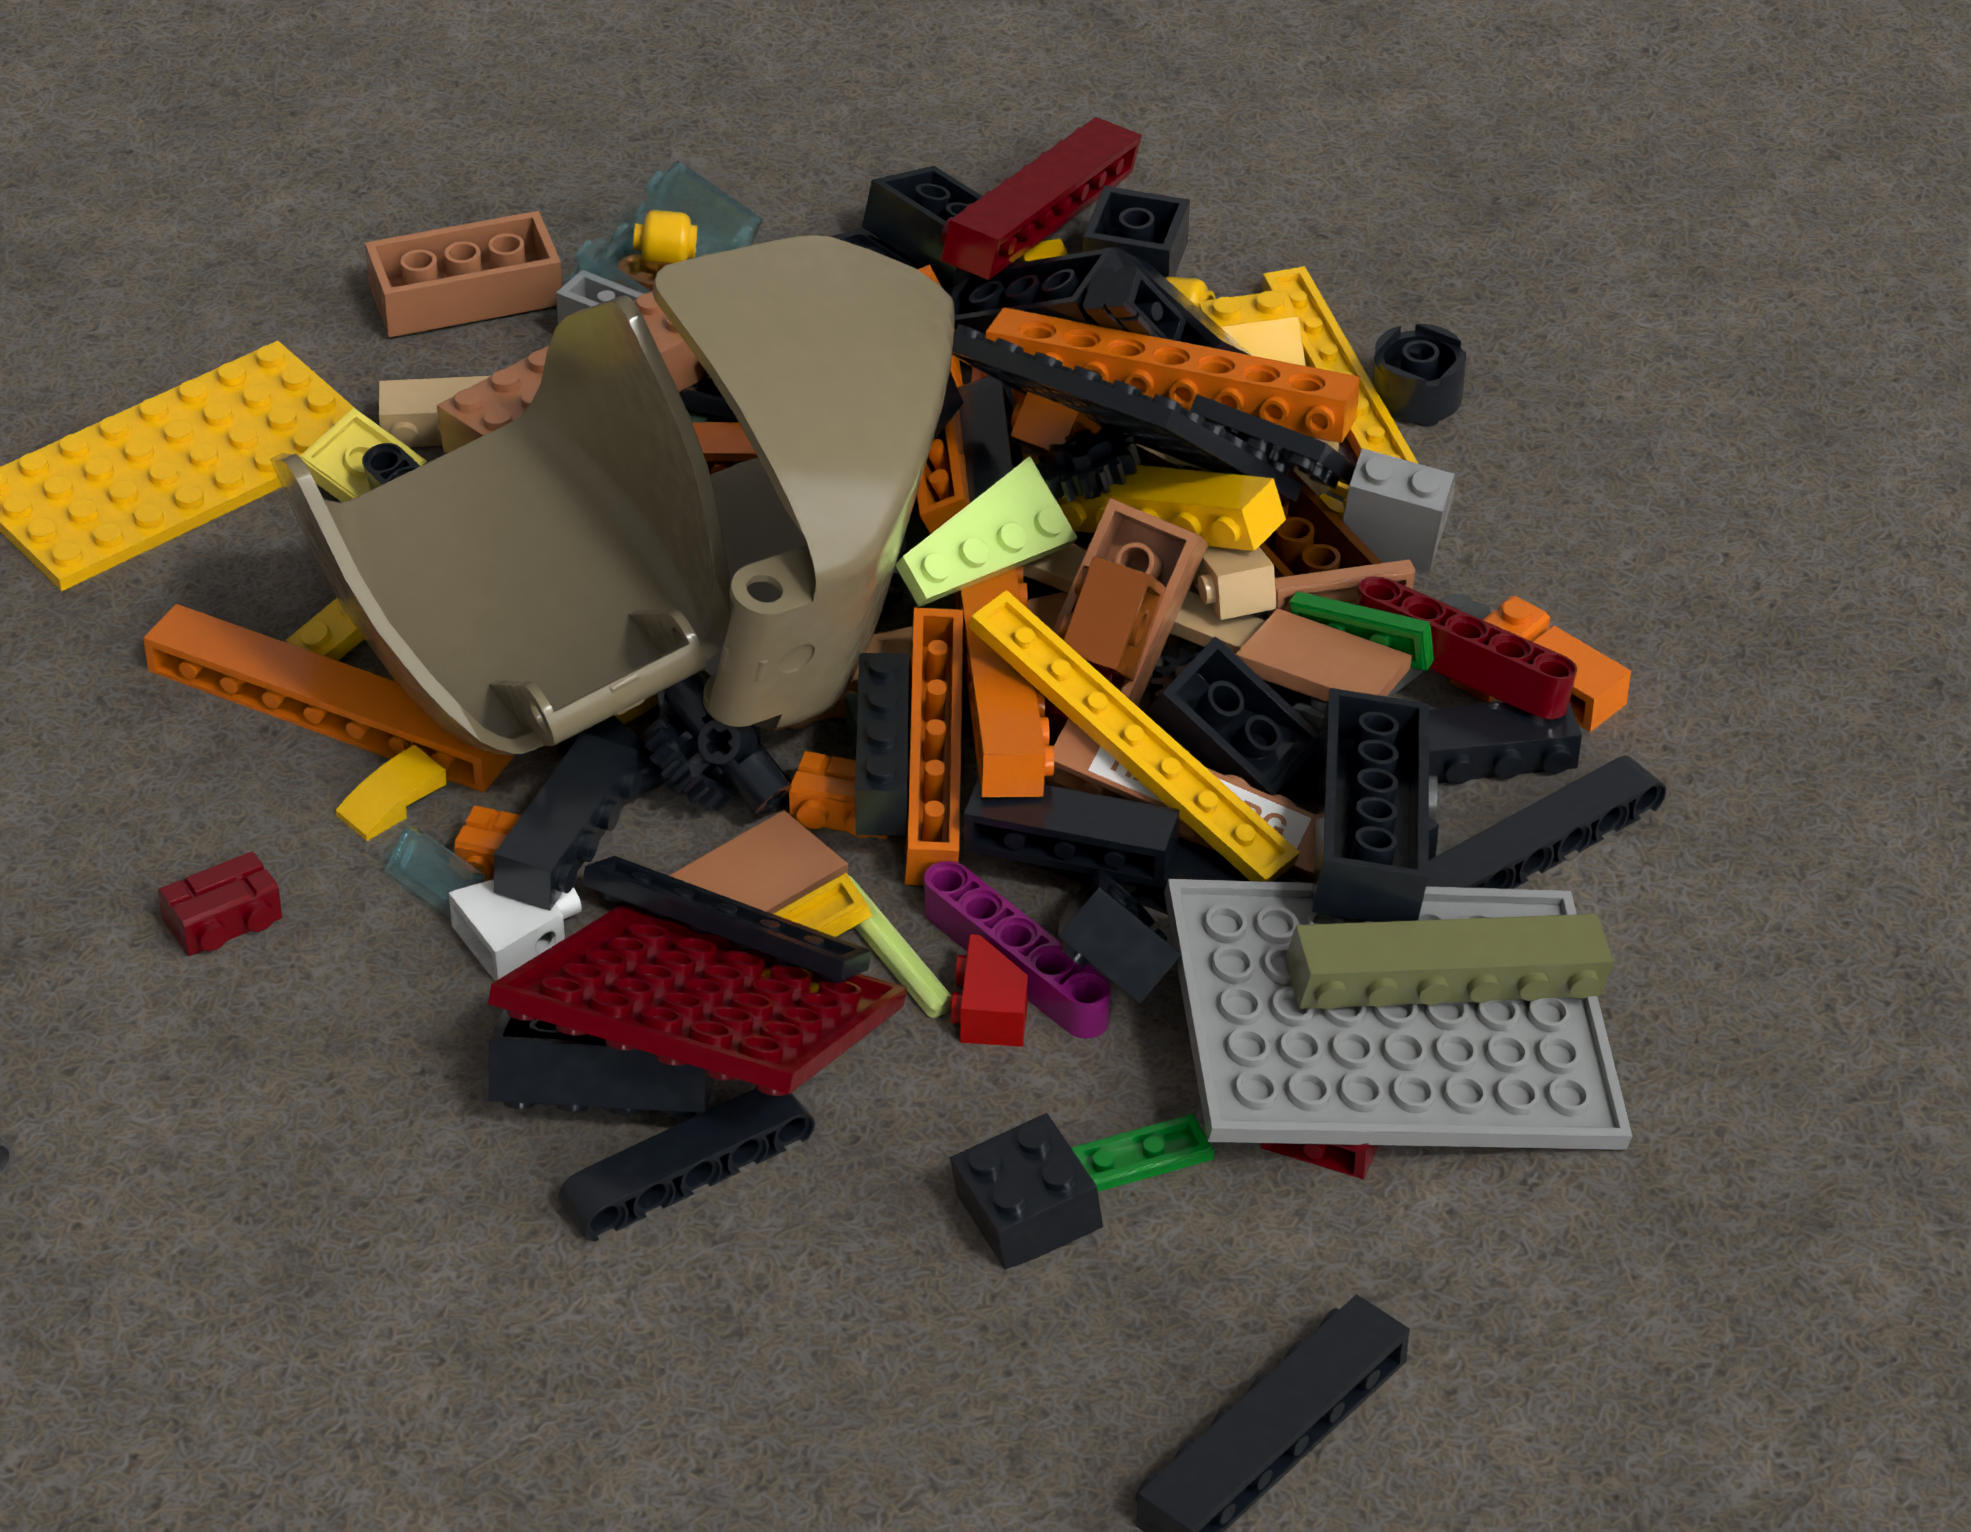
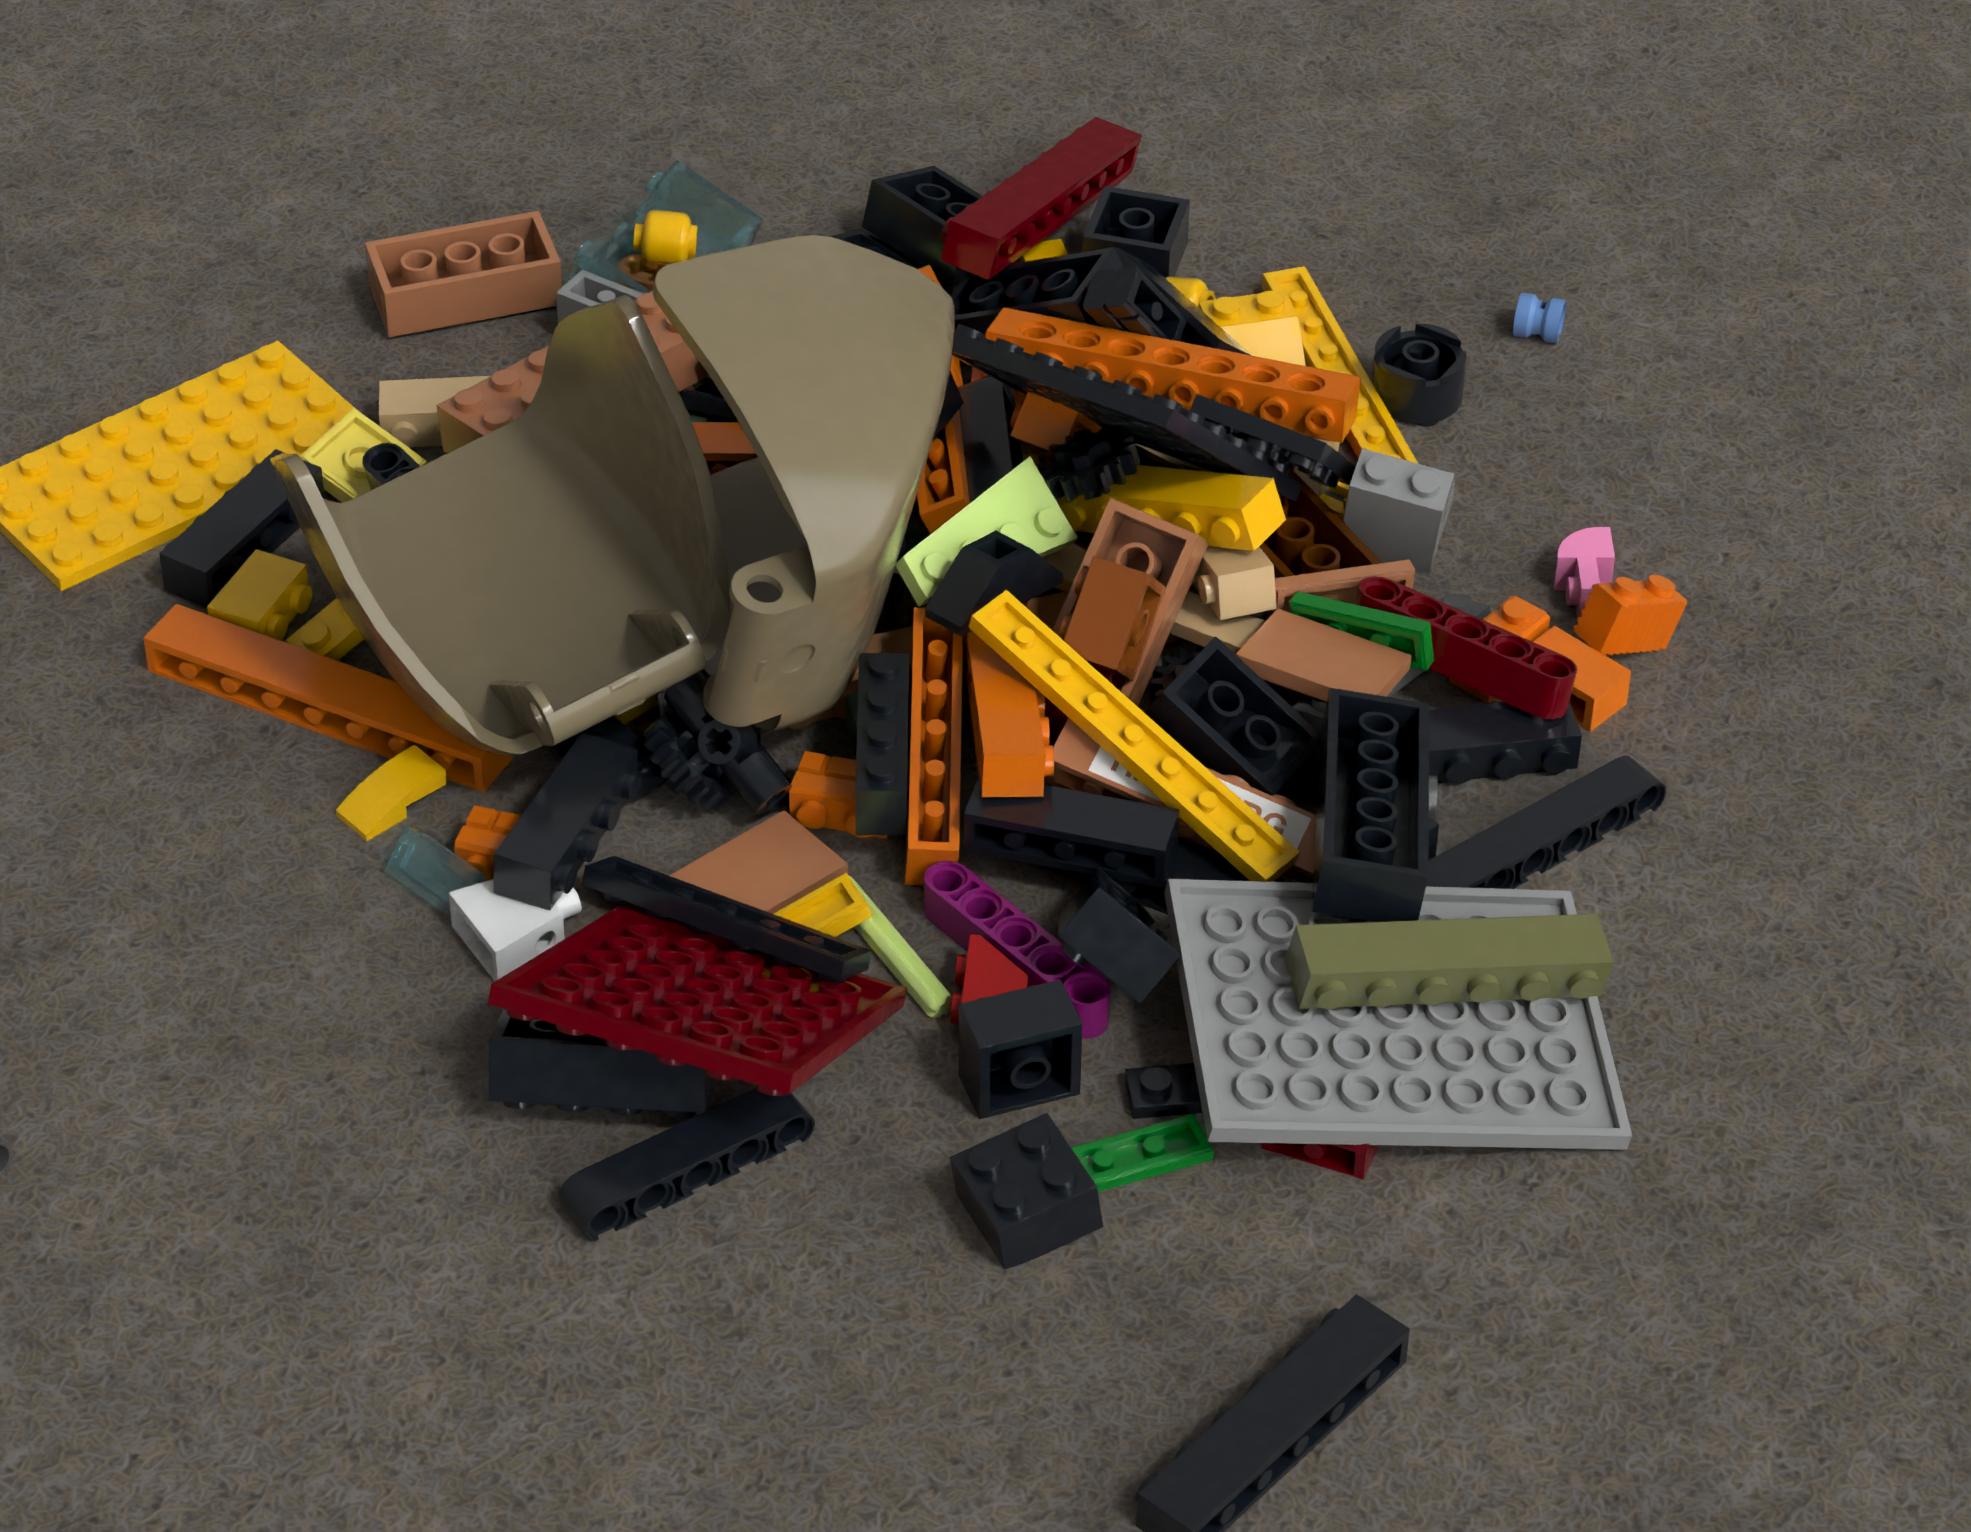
dark red brick [158,851,283,956] -> none
none -> black brick [159,449,325,608]
none -> yellow brick [207,549,312,641]
none -> black slope [925,530,1063,636]
none -> black brick [959,979,1083,1119]
none -> black plate [1125,1063,1203,1119]
none -> medium blue wheel [1513,292,1567,344]
none -> bright pink brick [1554,527,1615,617]
none -> orange brick [1573,575,1687,656]

